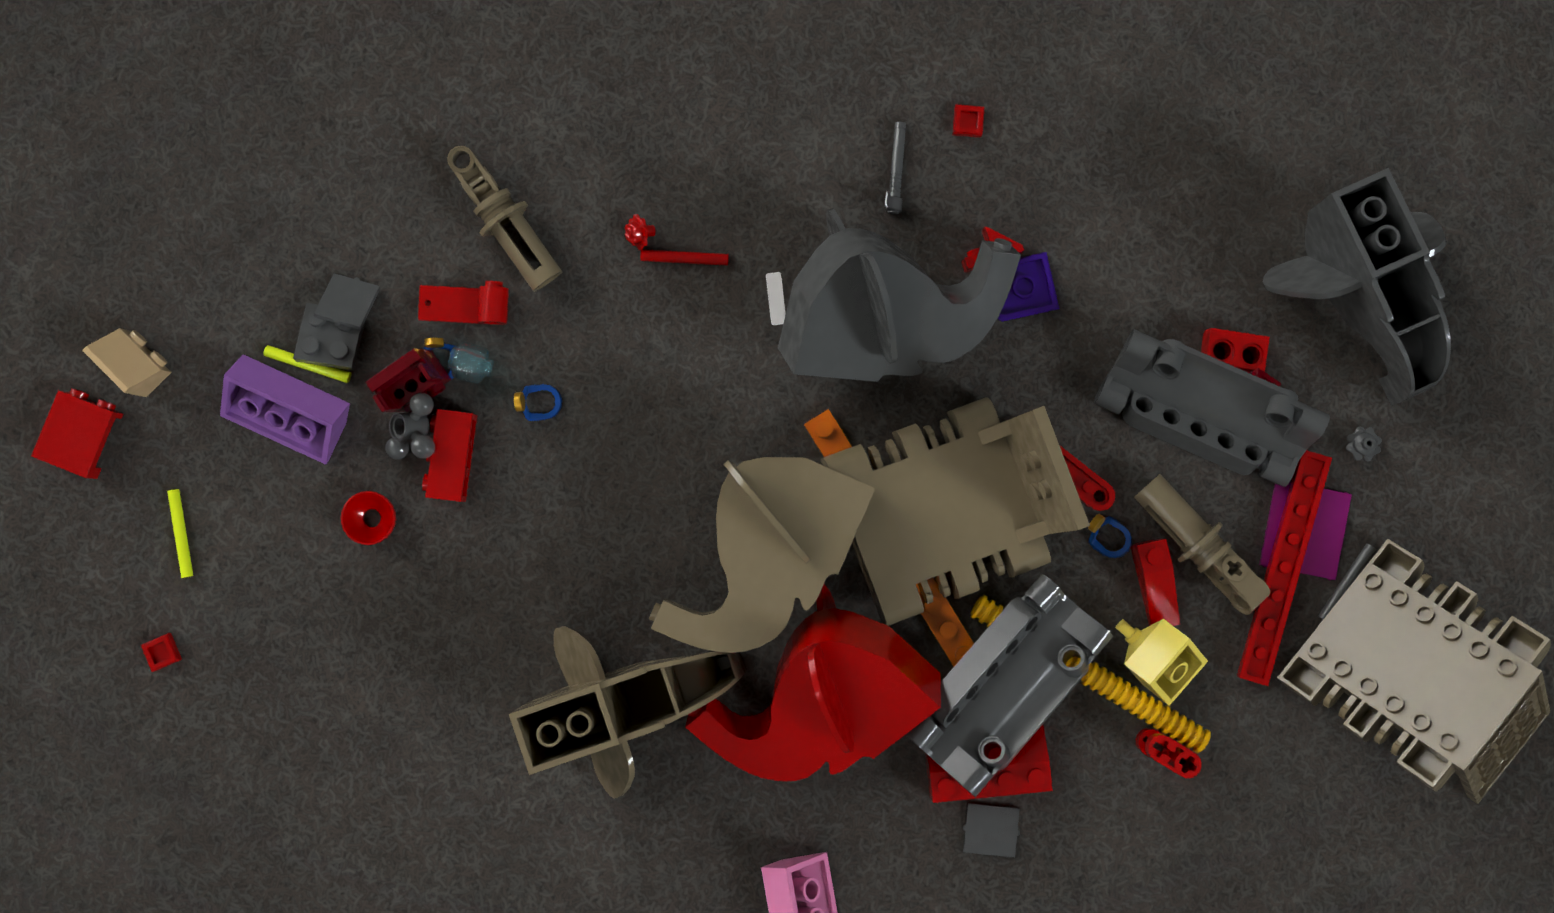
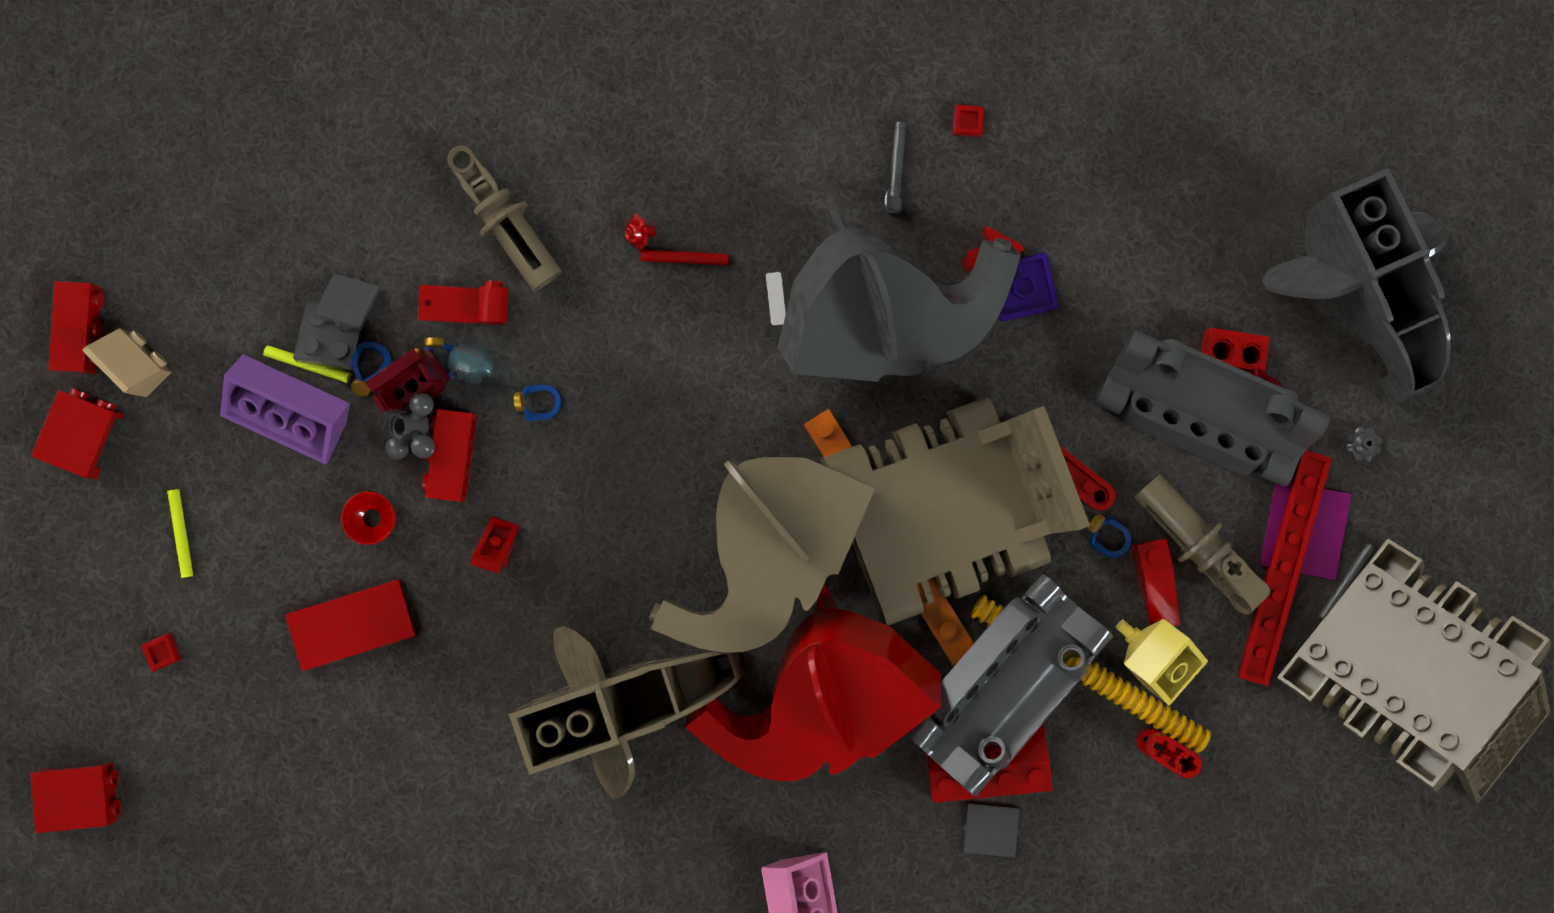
none -> red panel [30,762,121,833]
none -> red brick [48,281,104,374]
none -> red tile [285,579,417,671]
none -> blue piece [351,342,391,396]
none -> red slope [470,517,519,574]

